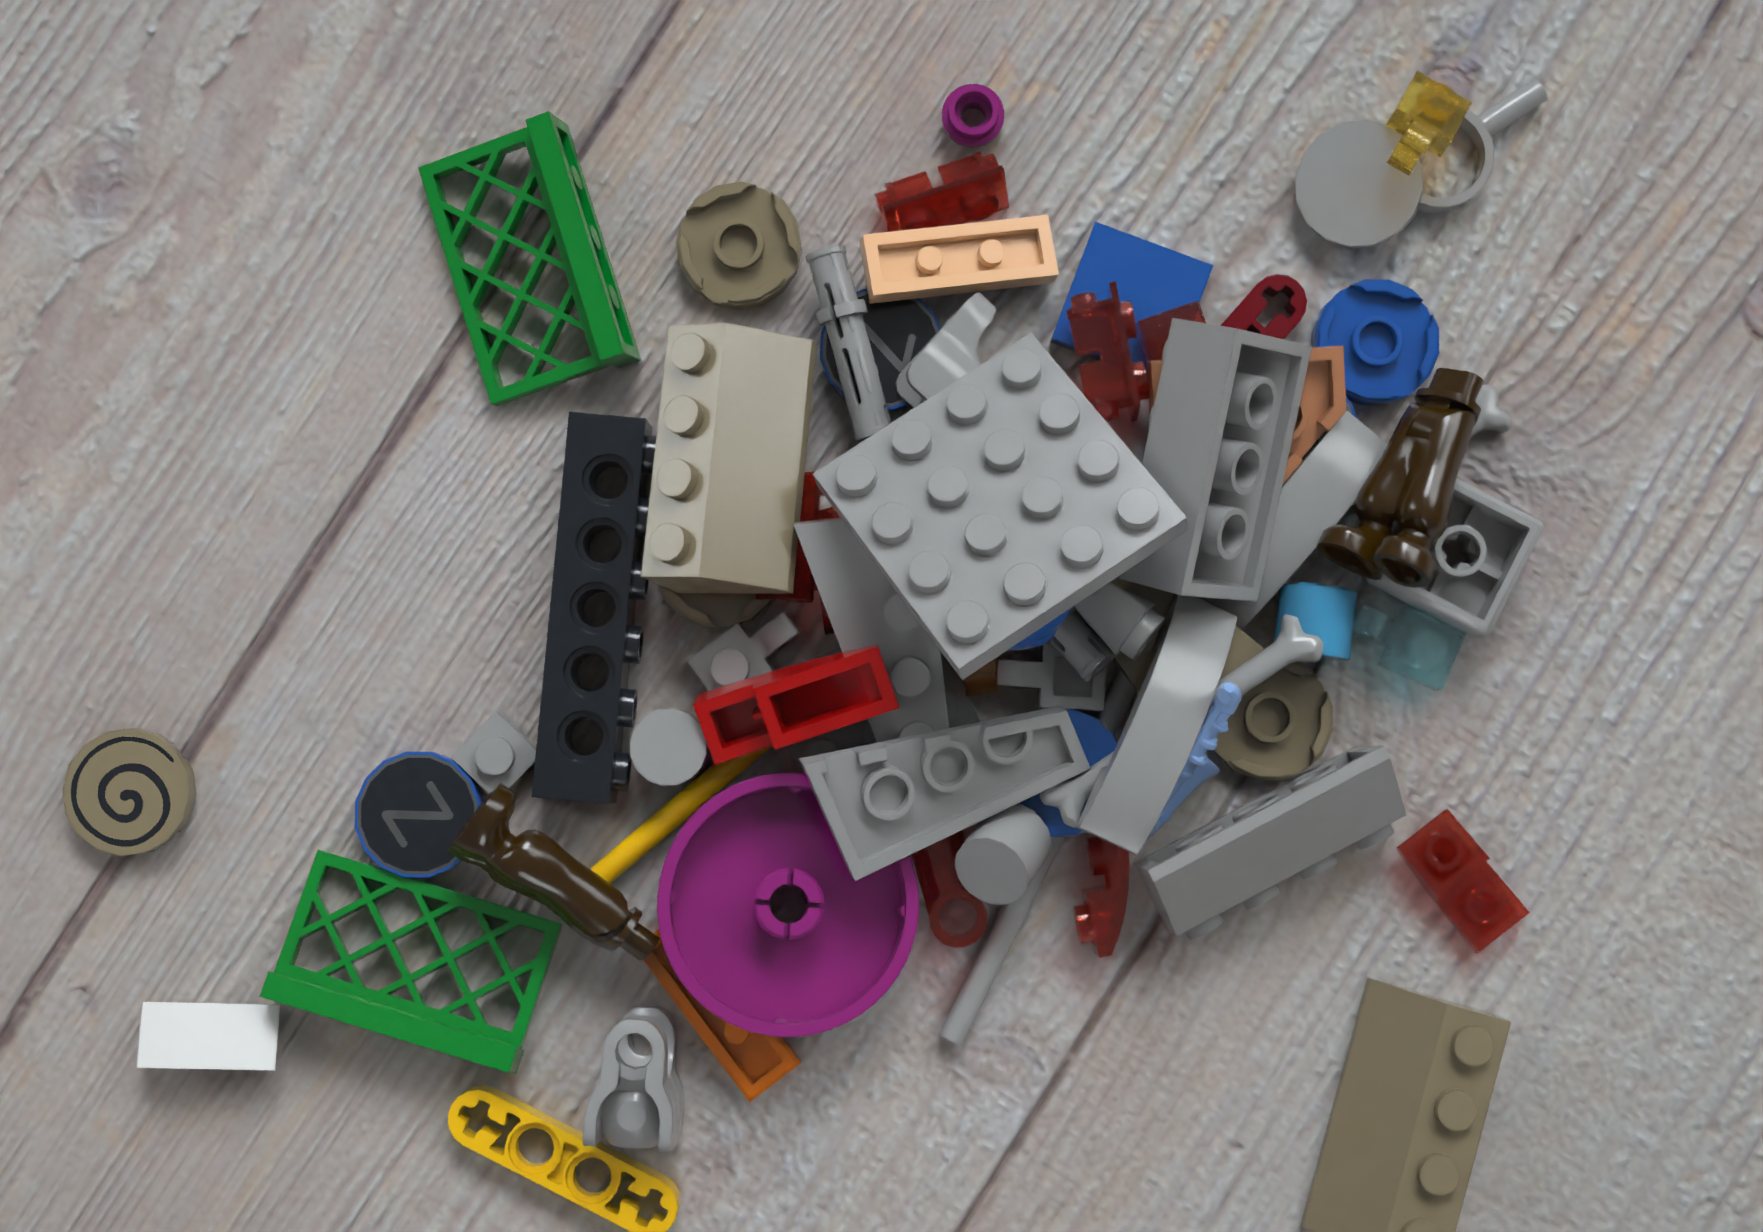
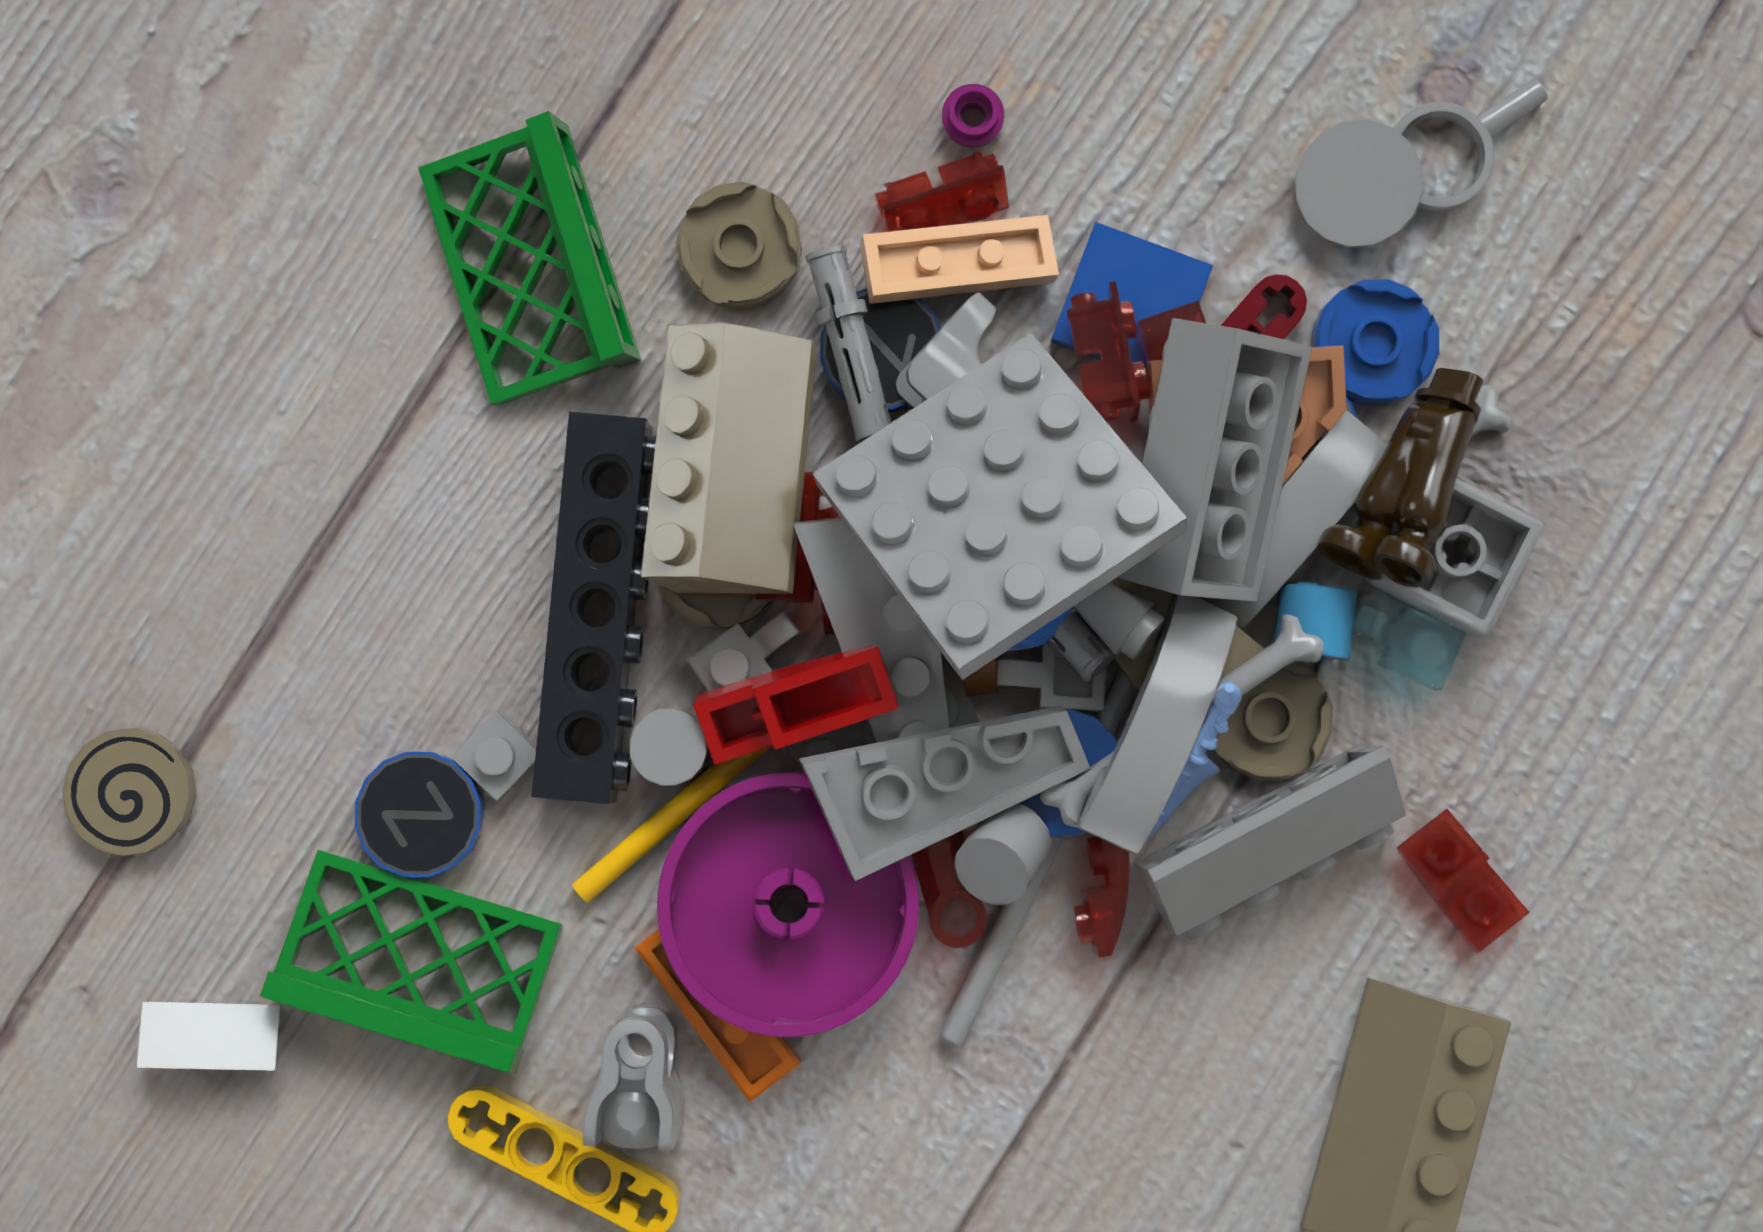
dark brown piece [447,782,660,961] -> none
clear yellow plate [1386,71,1472,176] -> none

